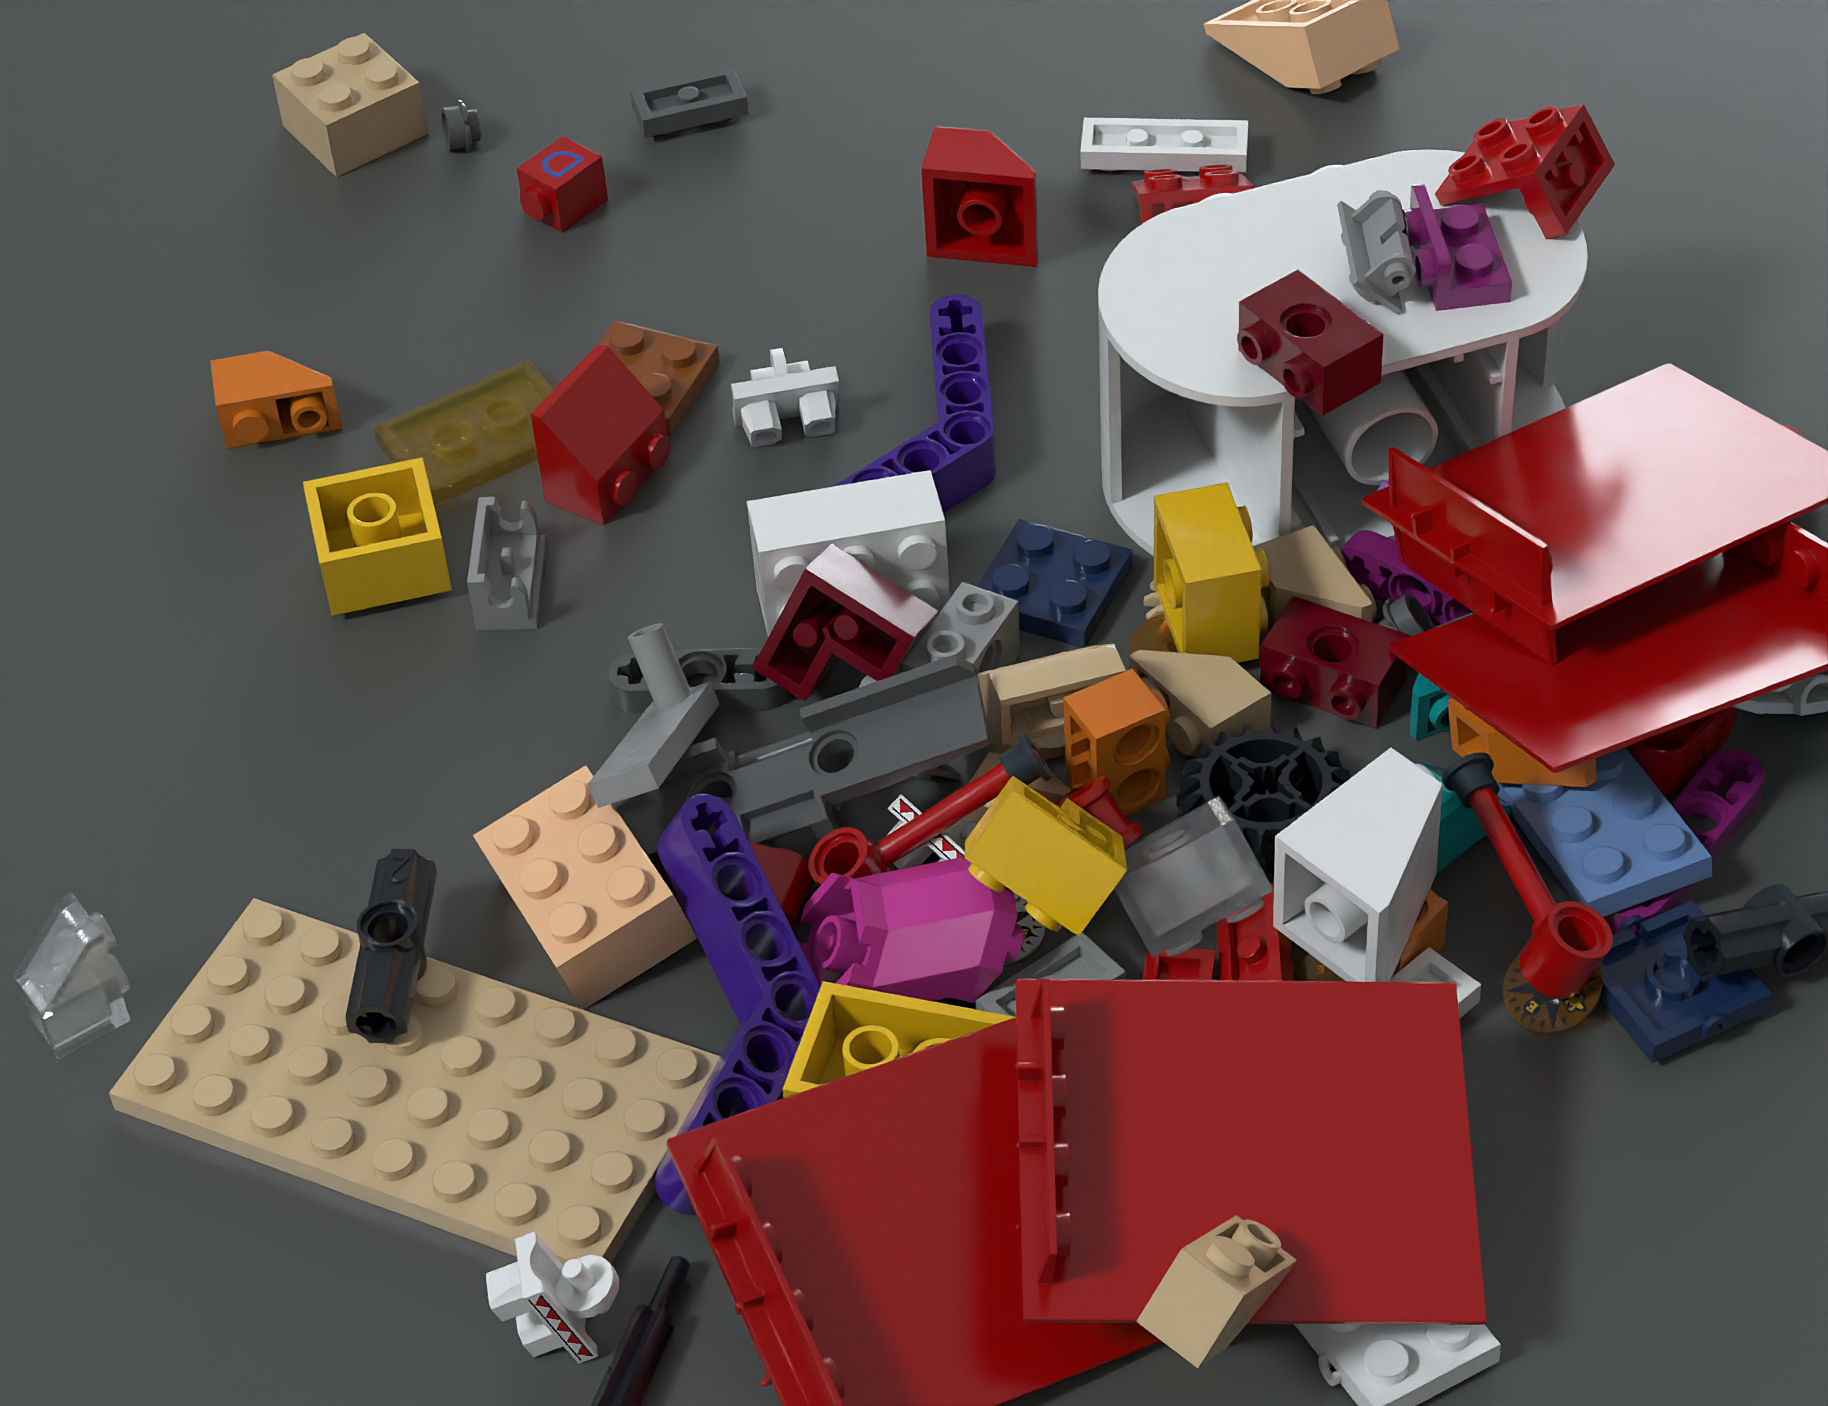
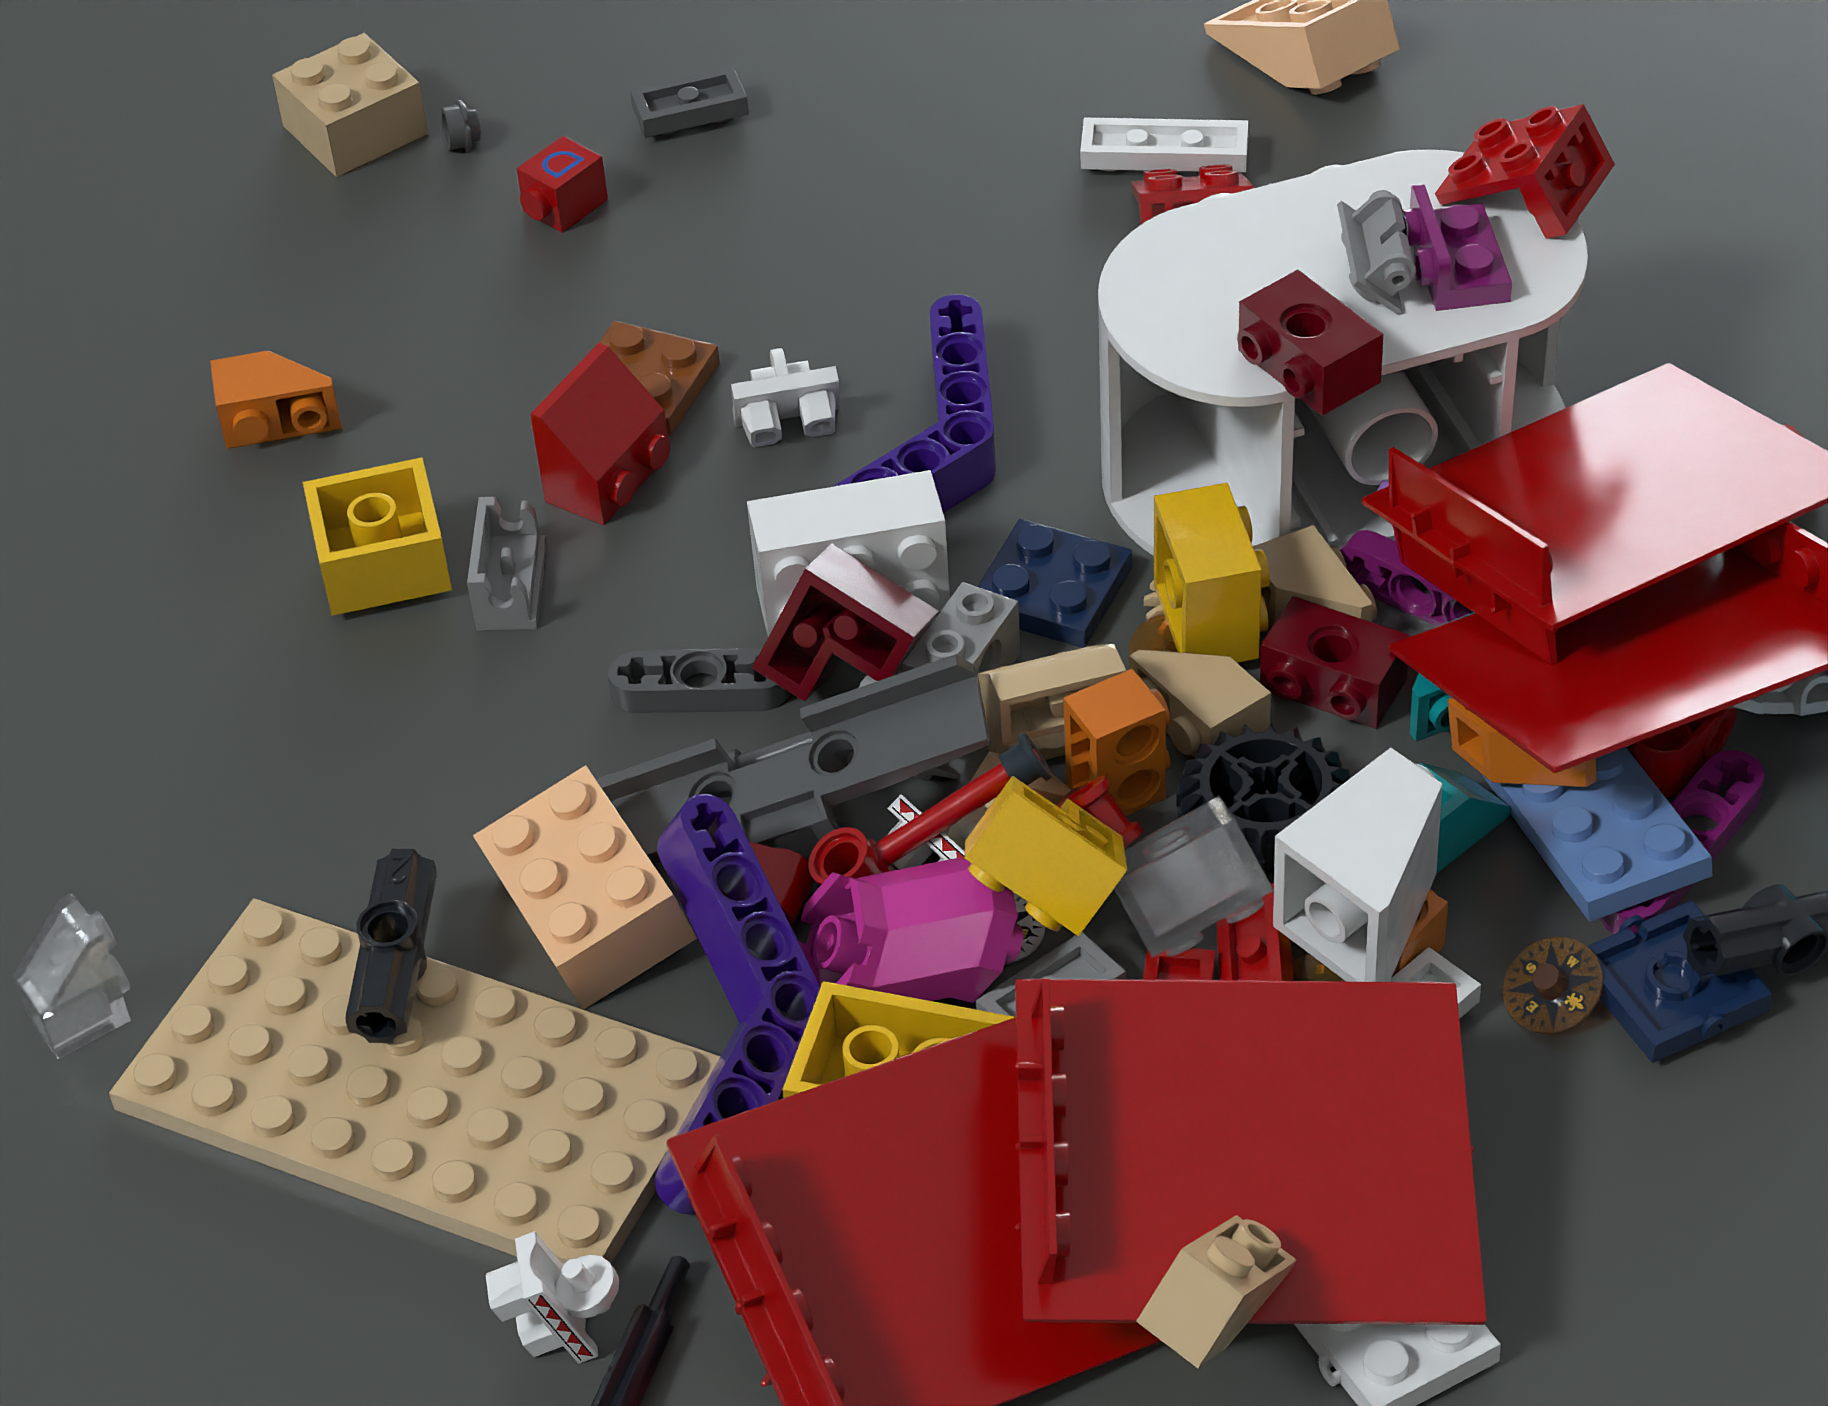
clear yellow tile [374,360,554,506] -> none
light grey piece [588,623,720,808] -> none
red slope [921,126,1039,267] -> none
dark grey plate [1378,593,1434,637] -> none
red piece [1442,753,1613,999] -> none

